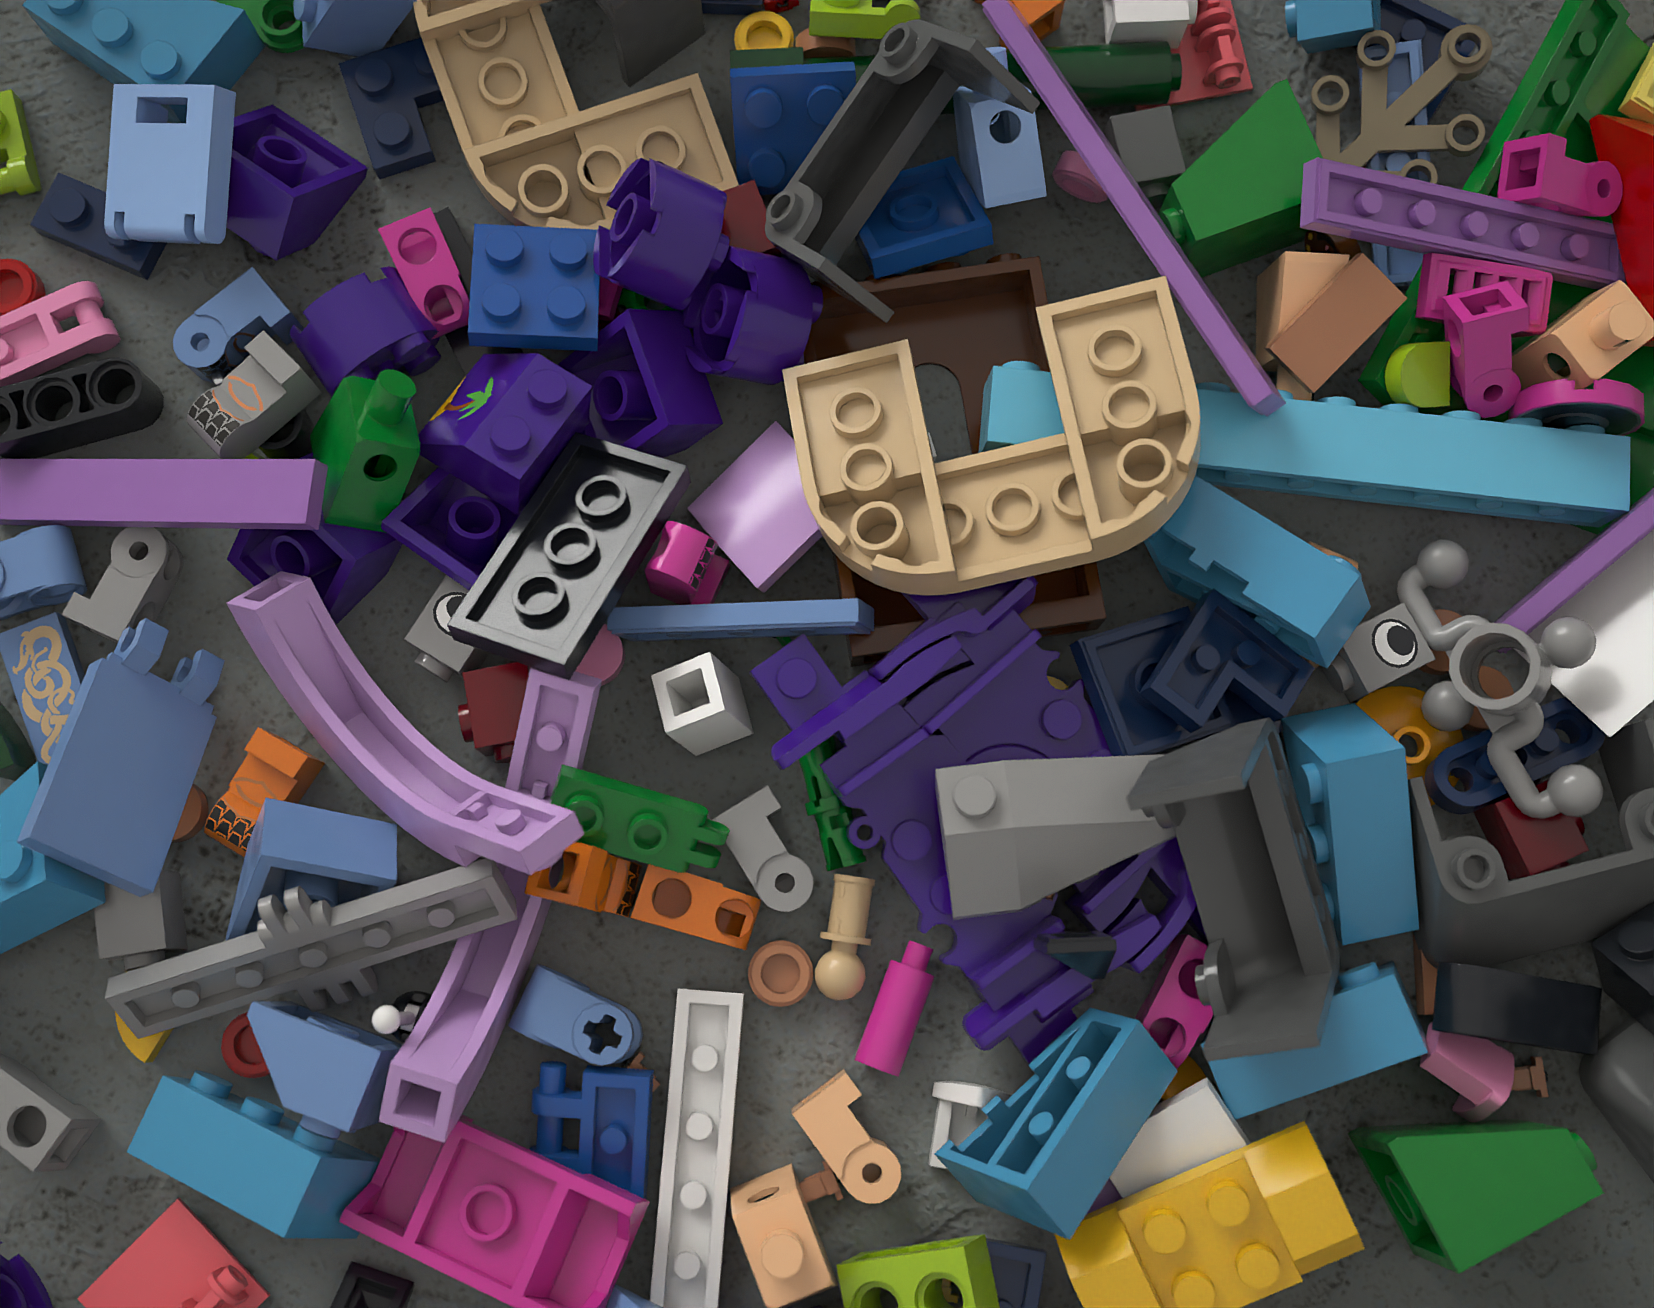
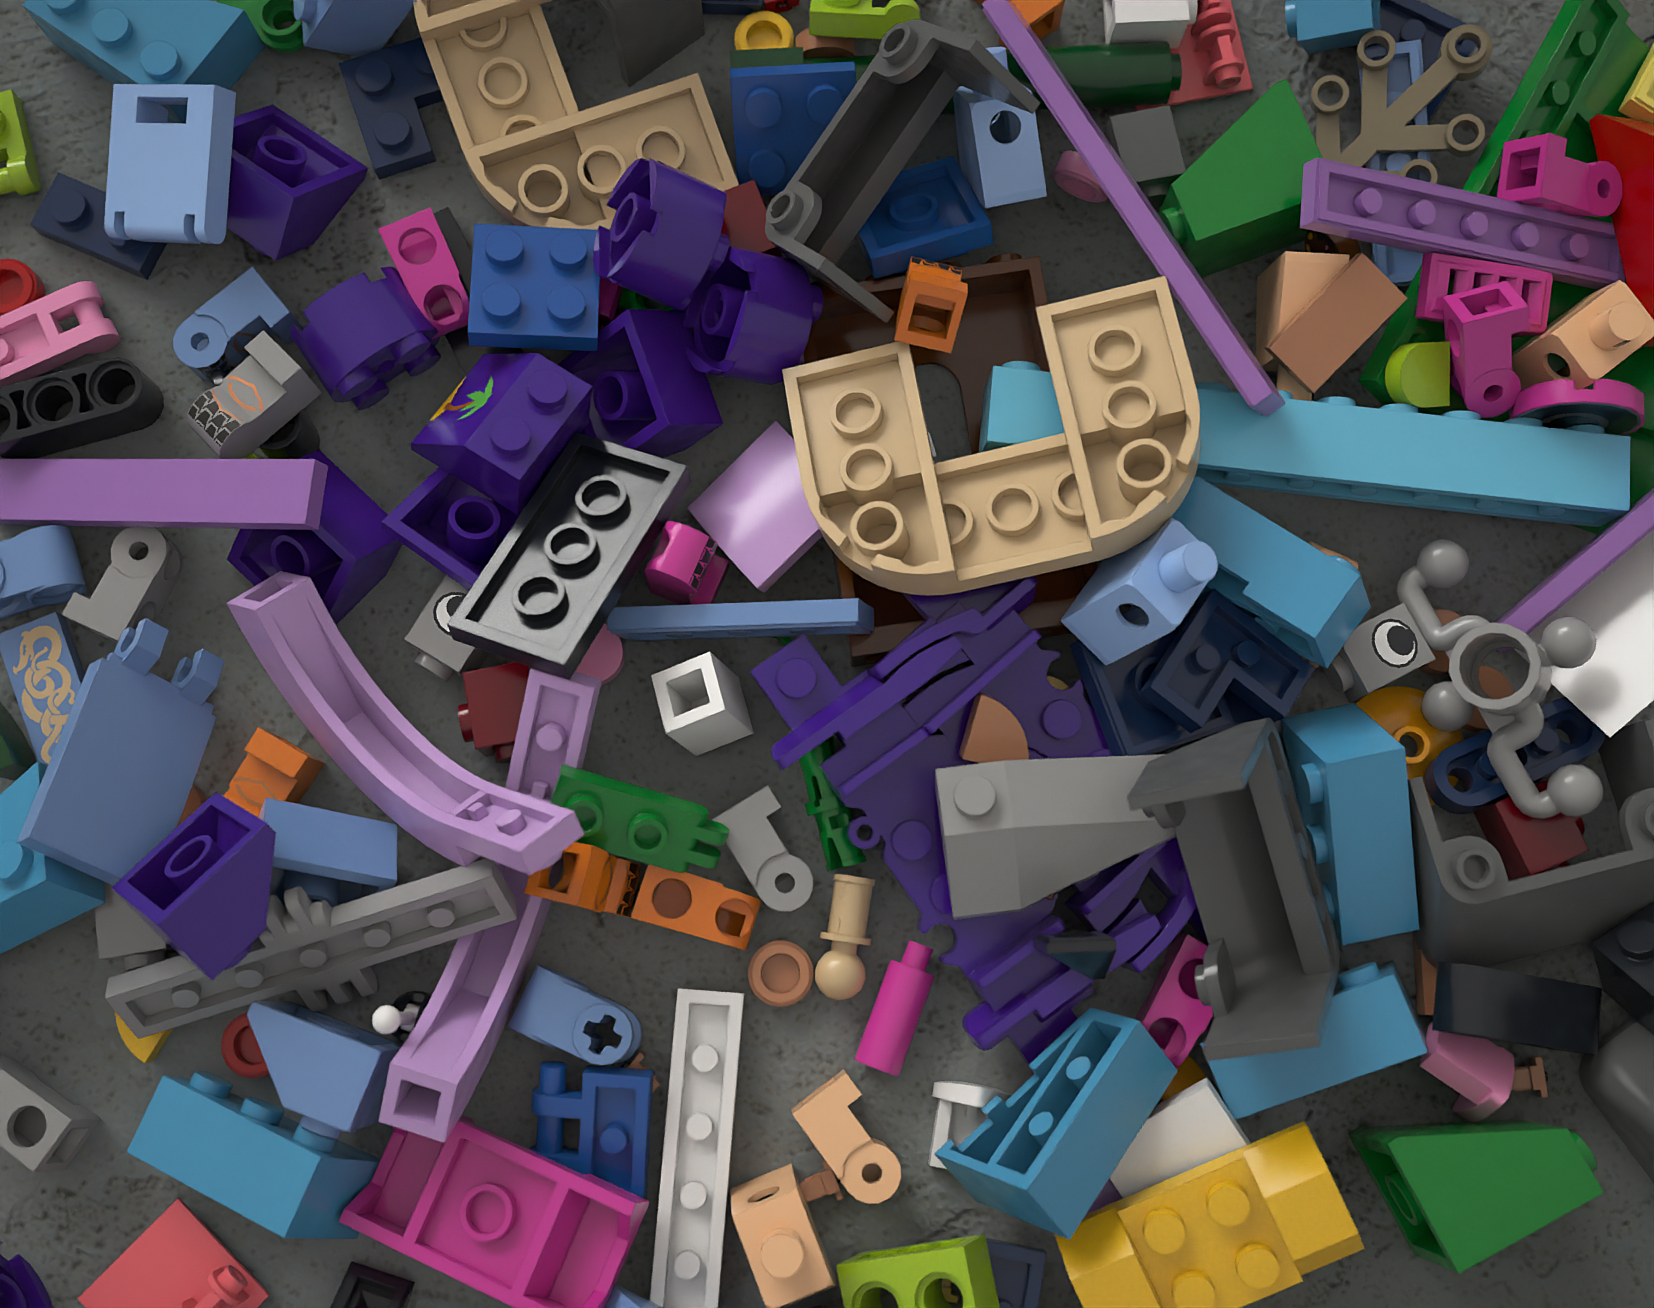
green torso [310,369,420,533] -> none
none -> dark purple slope [111,792,276,981]
none -> orange leg [894,256,968,353]
none -> nougat tile [959,692,1029,763]
none -> light blue torso [1060,518,1218,665]

